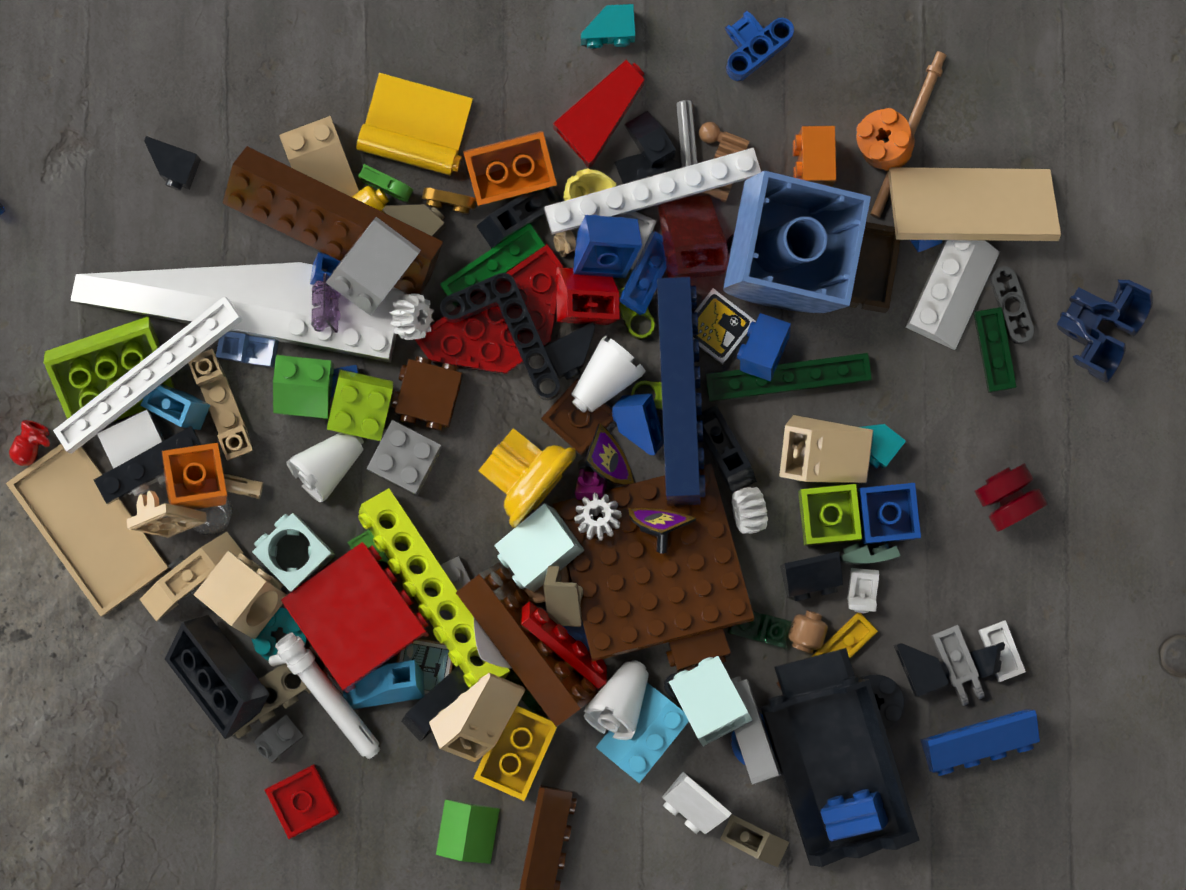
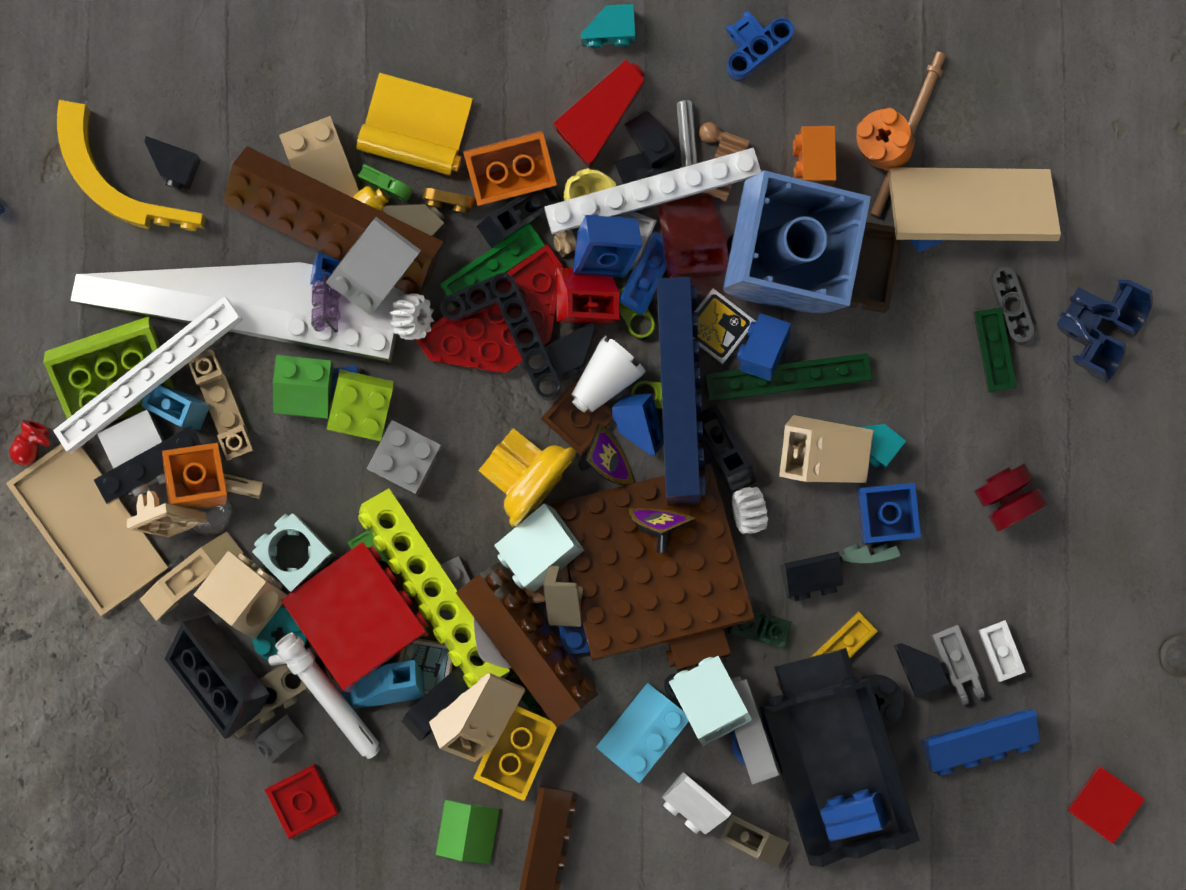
medium blue slope [216,332,279,368] -> none
white cone [286,433,364,502] -> none
reddish brown brick [392,356,463,431] -> none
red plate [521,602,607,689] -> none
white gear [574,493,622,541] -> none
magenta tile [575,469,607,500] -> none
white cone [584,660,649,740] -> none
medium nougat head [788,610,828,653] -> none
lime brick [798,484,862,546] -> none
white bracket [847,568,879,613] -> none
white slope [905,240,1000,350] -> none
black tile [969,642,1005,679] -> none
none -> yellow arch [57,100,206,231]
none -> red tile [1067,766,1145,844]

